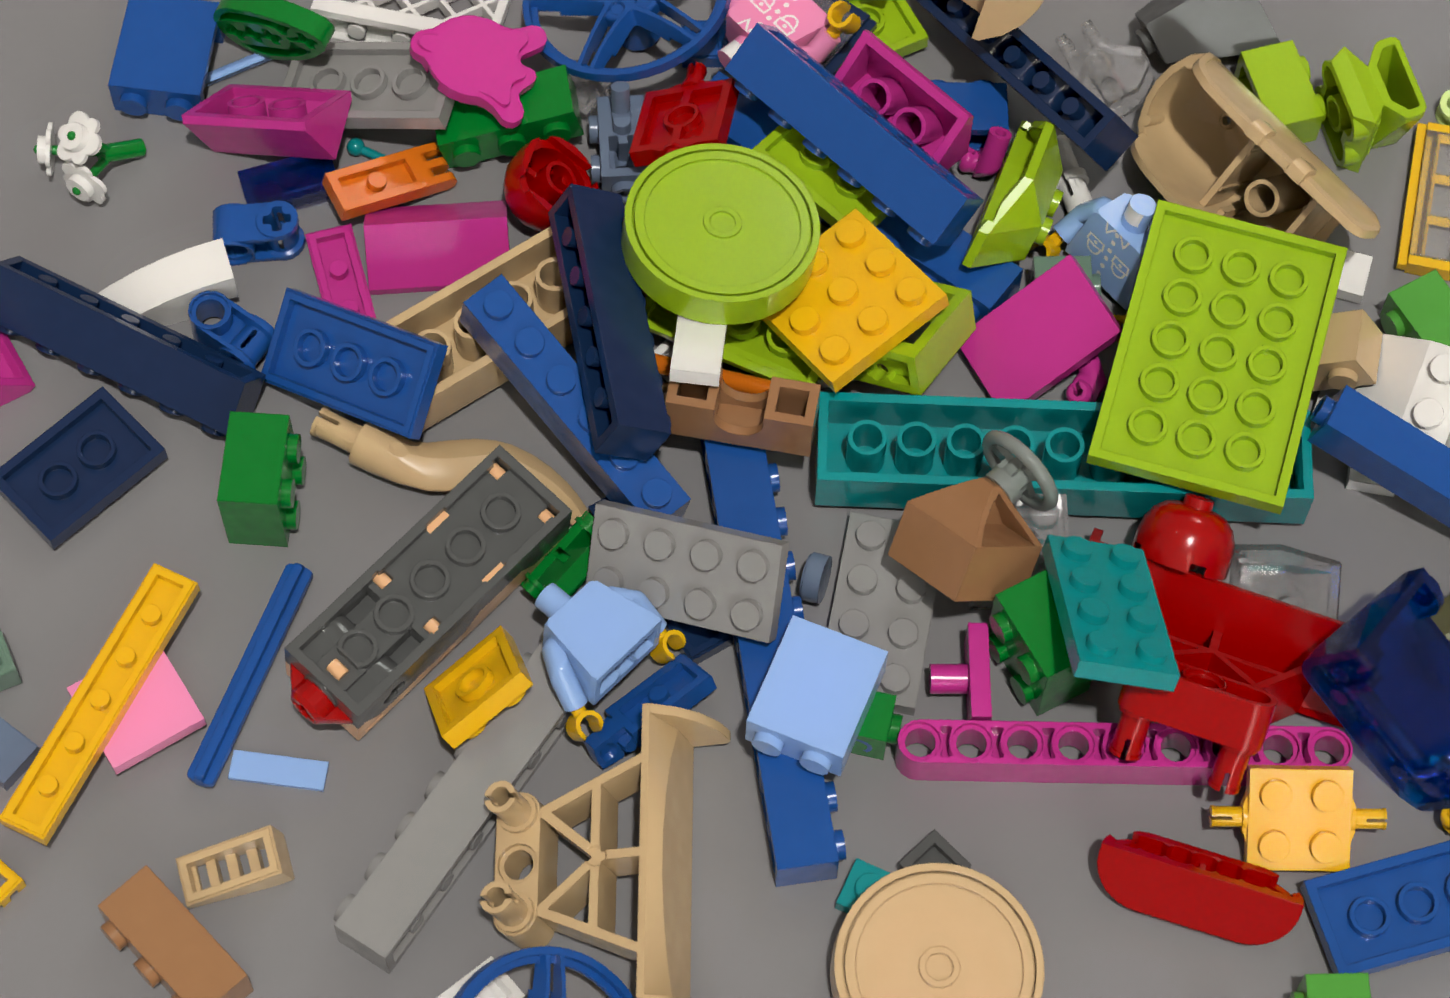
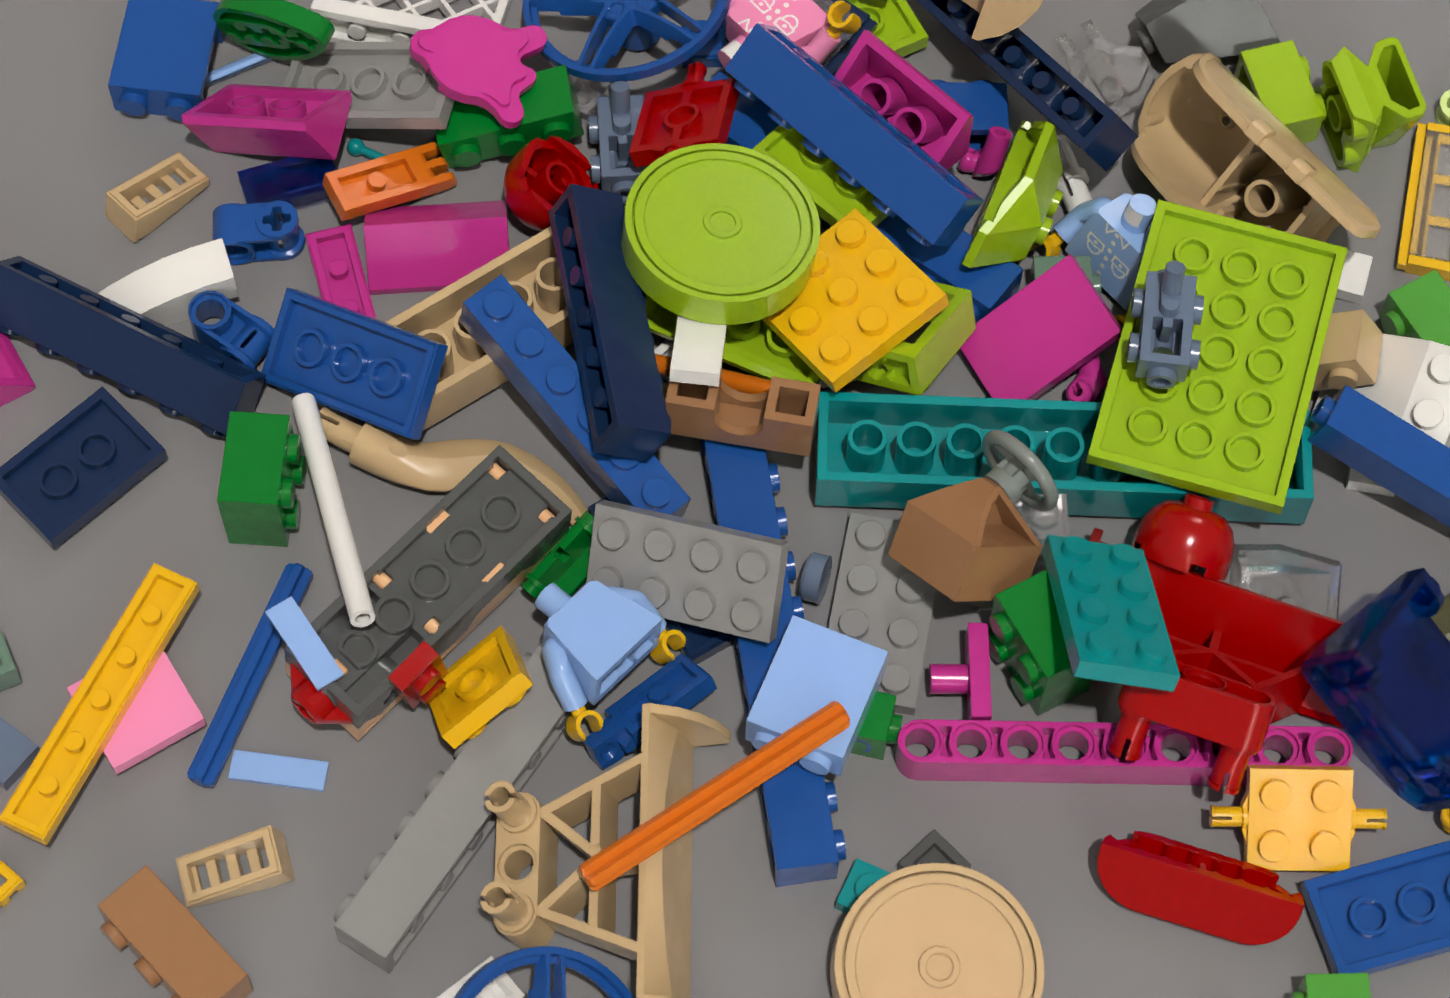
white plant [33,111,146,204] -> none
none -> tan slope [105,151,210,243]
none -> light blue window [265,596,344,691]
none -> white piece [291,393,375,628]
none -> red plate [388,640,449,709]
none -> orange axle [579,701,850,891]
none -> sand blue brick [1127,261,1204,389]

